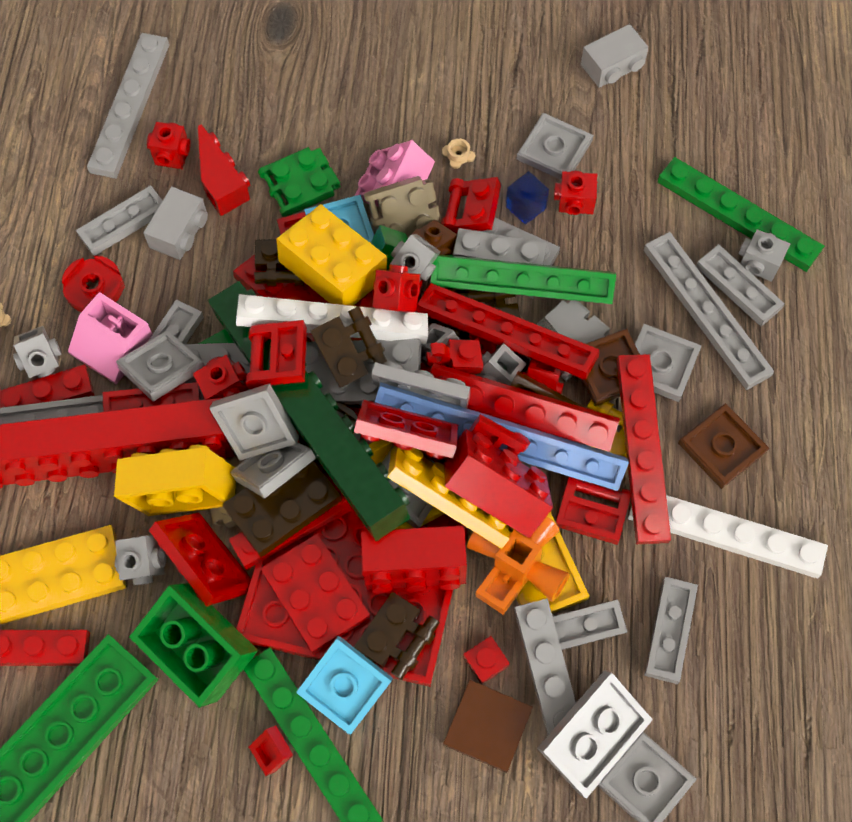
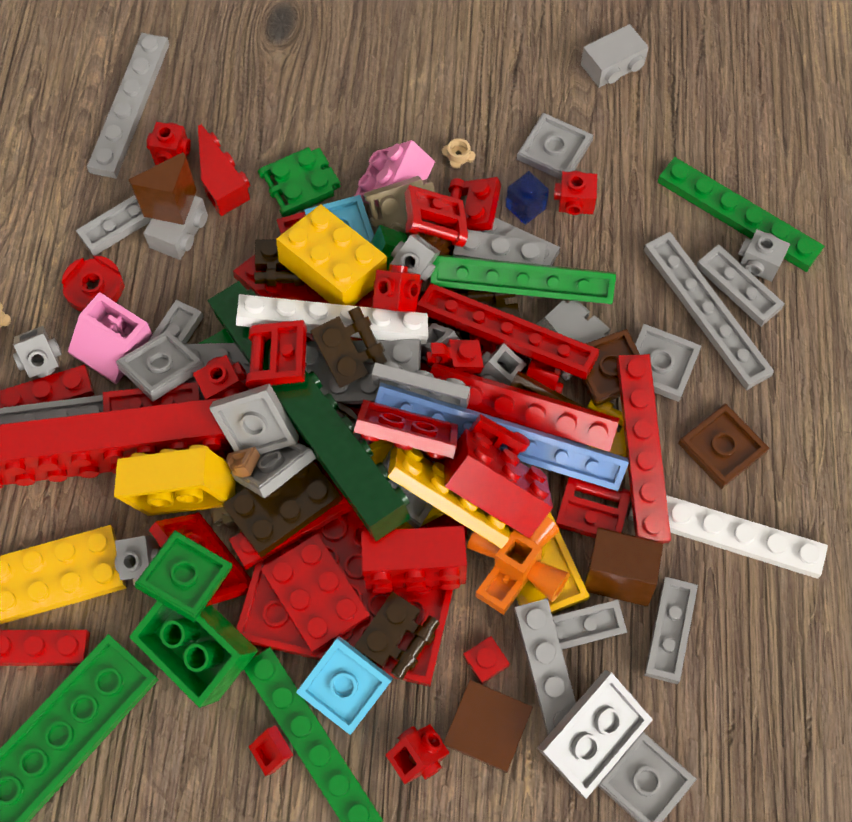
none -> reddish brown slope [128,152,197,225]
none -> green plate [135,530,233,622]
none -> medium nougat tile [226,447,260,477]
none -> red brick [385,724,450,784]
none -> red plate [404,185,468,247]
none -> reddish brown slope [584,527,663,607]

